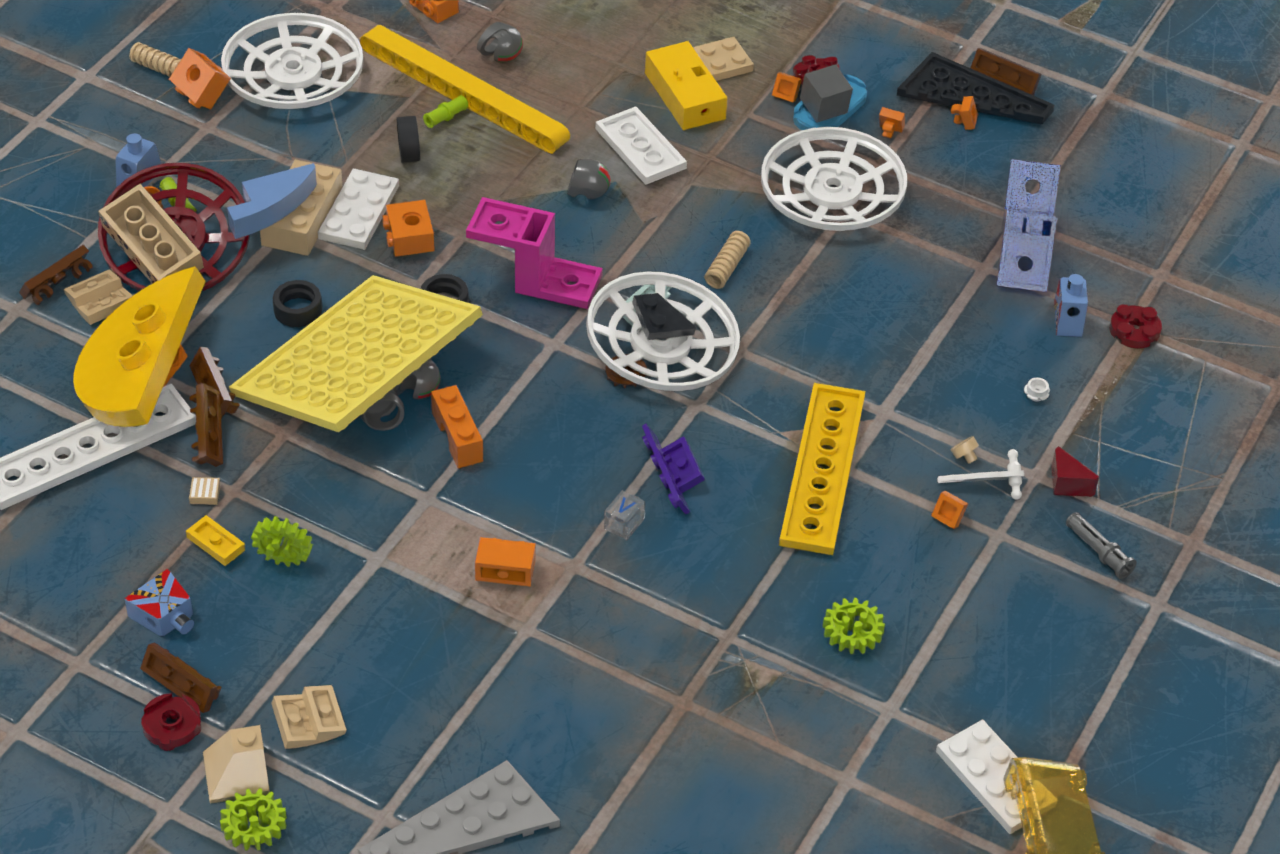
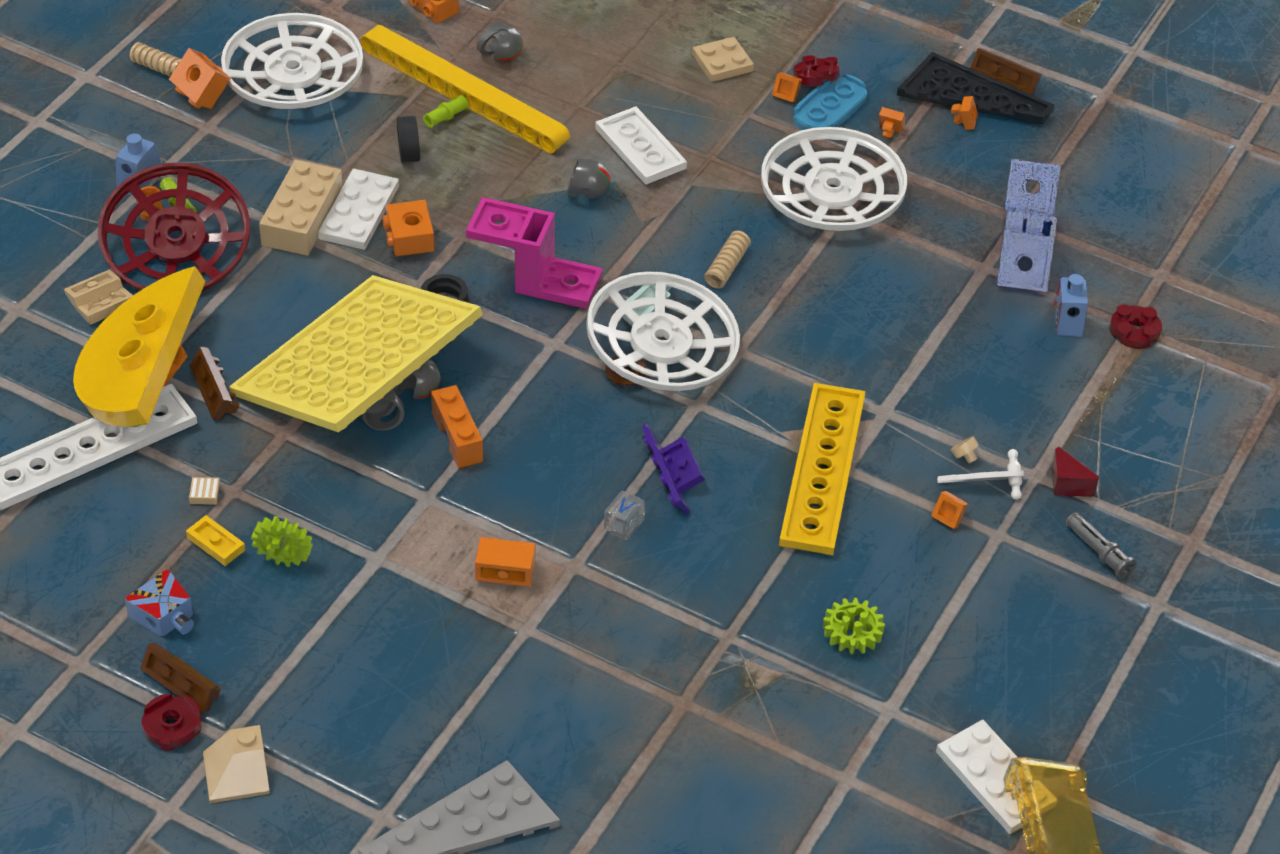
reddish brown plate [19,244,92,305] -> none
tan brick [98,184,204,284] -> none
reddish brown plate [190,383,223,467] -> none
lime gear [220,788,287,851] -> none
medium blue slope [227,163,317,239] -> none
tan slope [271,685,346,749] -> none
black tyre [272,280,322,327] -> none
black wing [632,293,696,340] -> none
yellow brick [645,41,727,130] -> none
dark grey head [800,64,853,123] -> none
white plate [1024,378,1050,401] -> none

